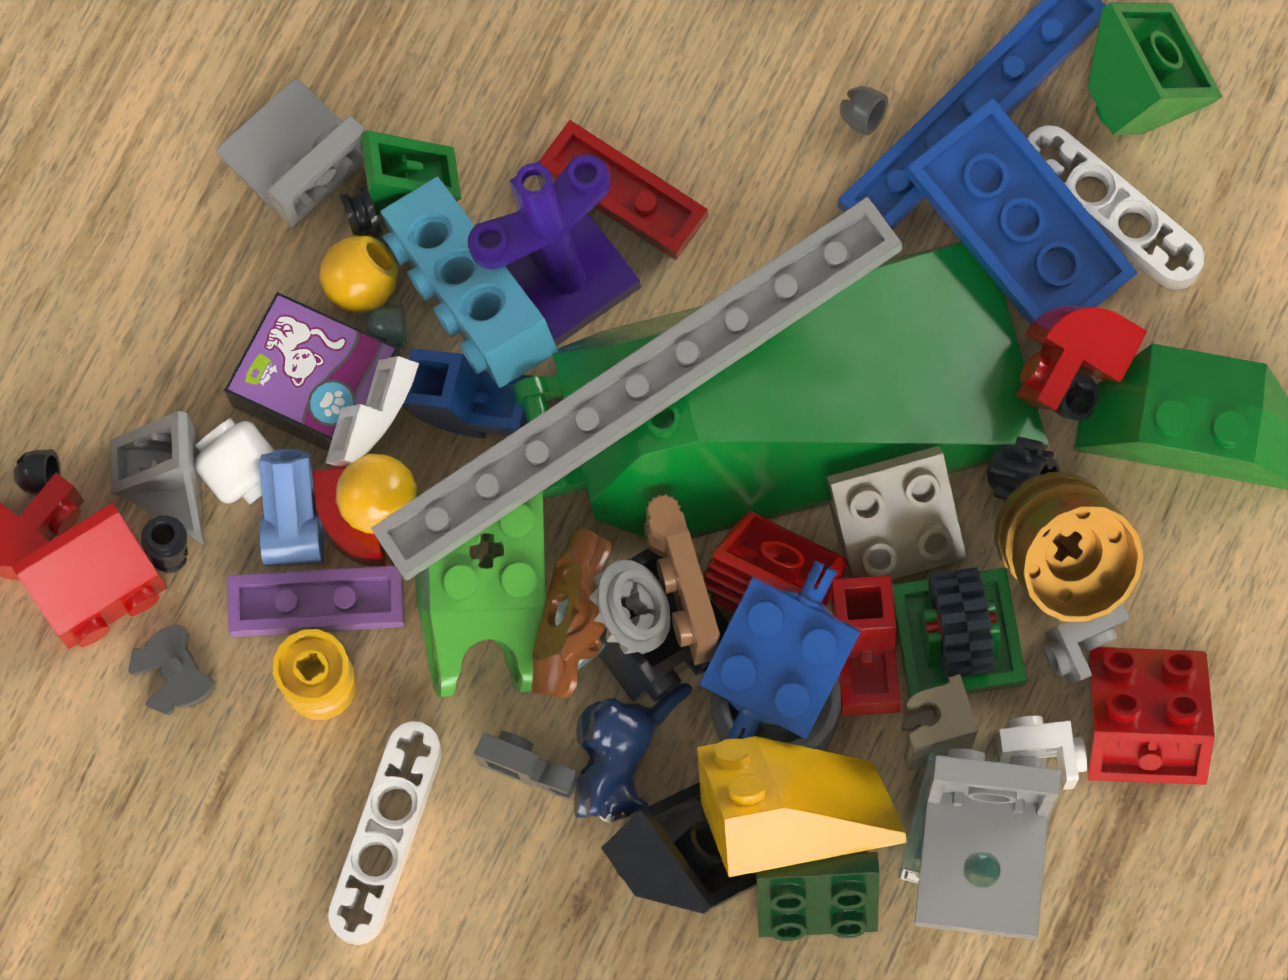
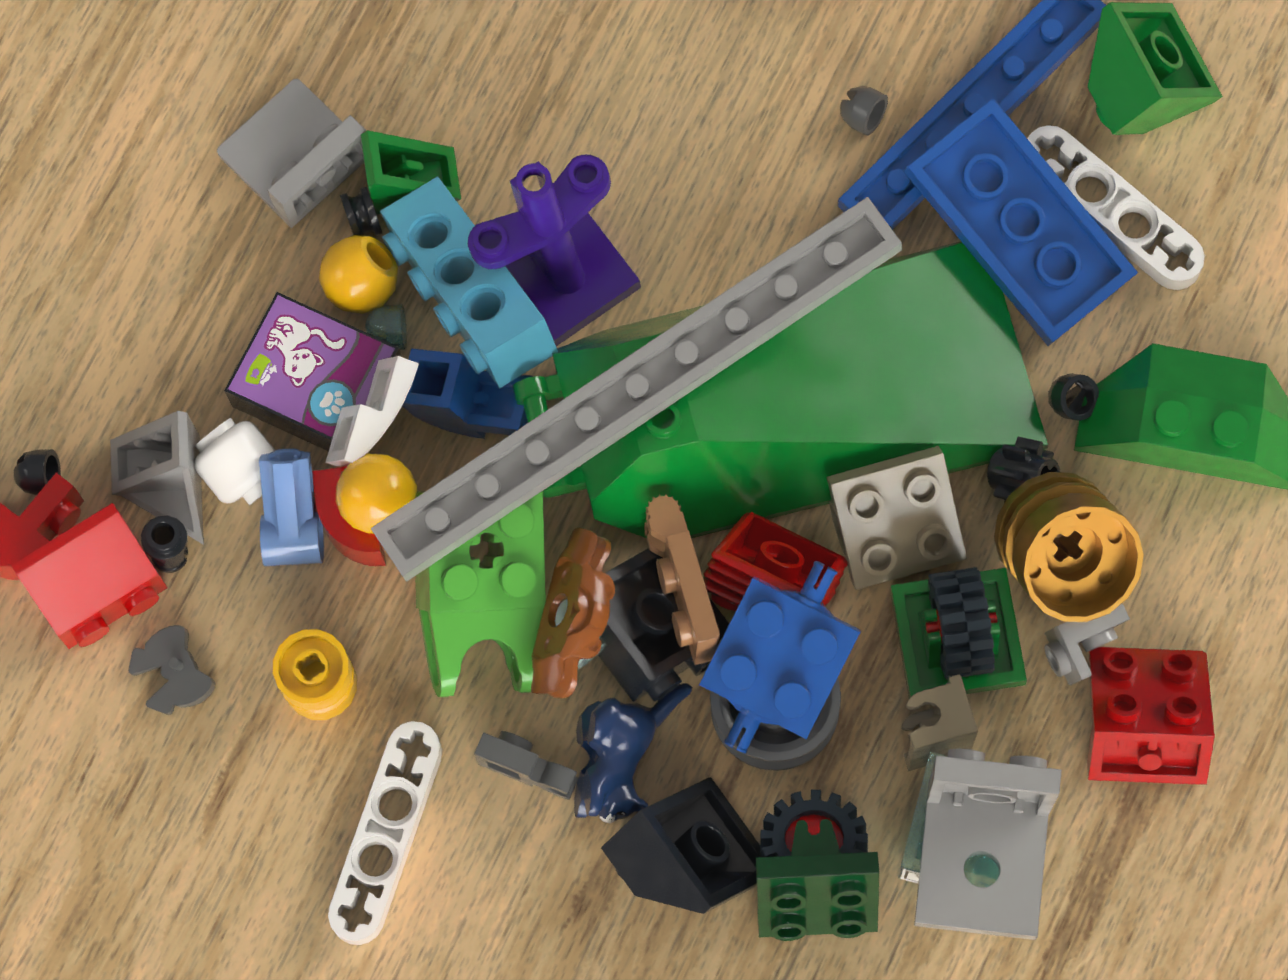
medium lavender plate [227,566,405,637] -> none
red plate [539,120,708,260] -> none
light grey gear [589,560,670,654] -> none
yellow slope [697,736,906,877] -> none
red brick [832,575,901,717] -> none
white bracket [995,716,1087,790] -> none
red brick [1016,305,1148,411] -> none

